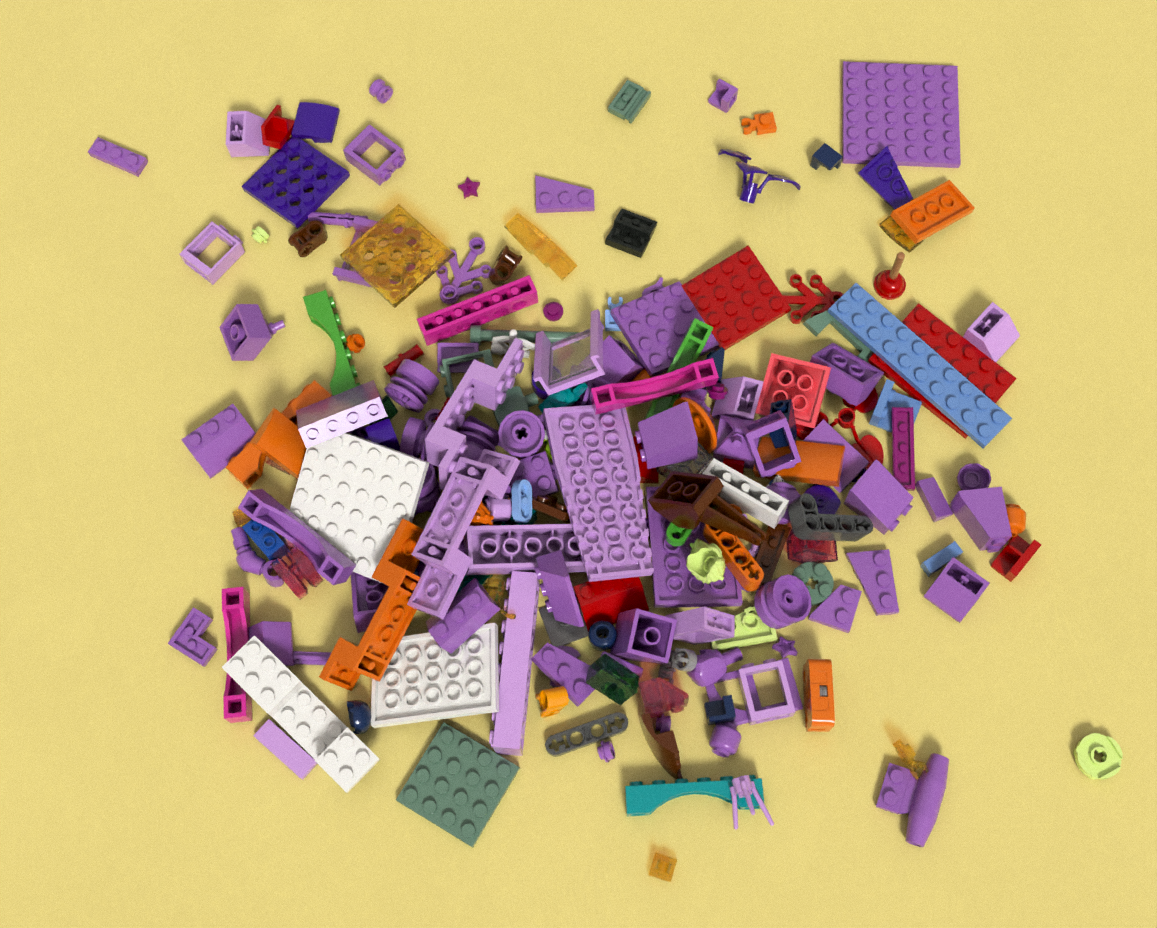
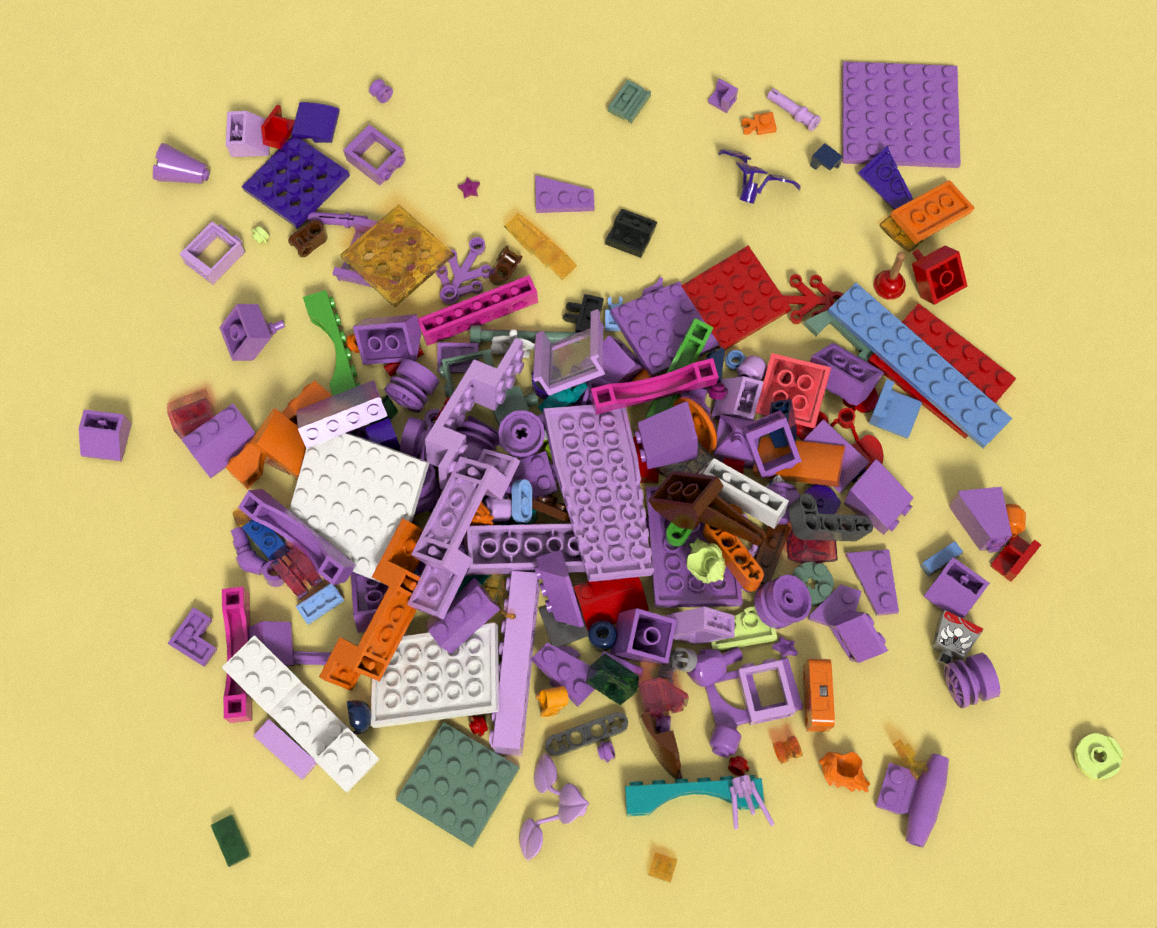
medium lavender plate [88,137,148,177] -> none
magenta plate [543,302,563,322] -> none
dark blue panel [704,695,736,725] -> none
magenta tile [891,407,915,491] -> none
medium lavender slope [915,477,953,522] -> none
medium lavender hair [957,463,991,490] -> none
lavender slope [963,302,1020,362] -> none
none -> medium lavender slope [79,410,132,462]
none -> medium lavender cone [153,143,210,184]
none -> clear pink slope [167,388,216,439]
none -> clear green plate [210,815,251,867]
none -> light blue plate [295,583,344,625]
none -> medium lavender slope [353,314,421,365]
none -> red plate [469,715,488,737]
none -> lavender plant [519,753,589,861]
none -> black hinge [562,294,604,332]
none -> medium blue plate [725,350,746,370]
none -> red plate [728,756,750,776]
none -> lavender head [737,355,767,381]
none -> lavender pin [767,88,821,132]
none -> clear orange wheel [773,735,803,764]
none -> orange hair [819,752,870,793]
none -> medium lavender slope [827,610,888,663]
none -> red piece [912,245,968,305]
none -> torso [932,610,983,666]
none -> medium lavender wheel [944,652,1000,709]

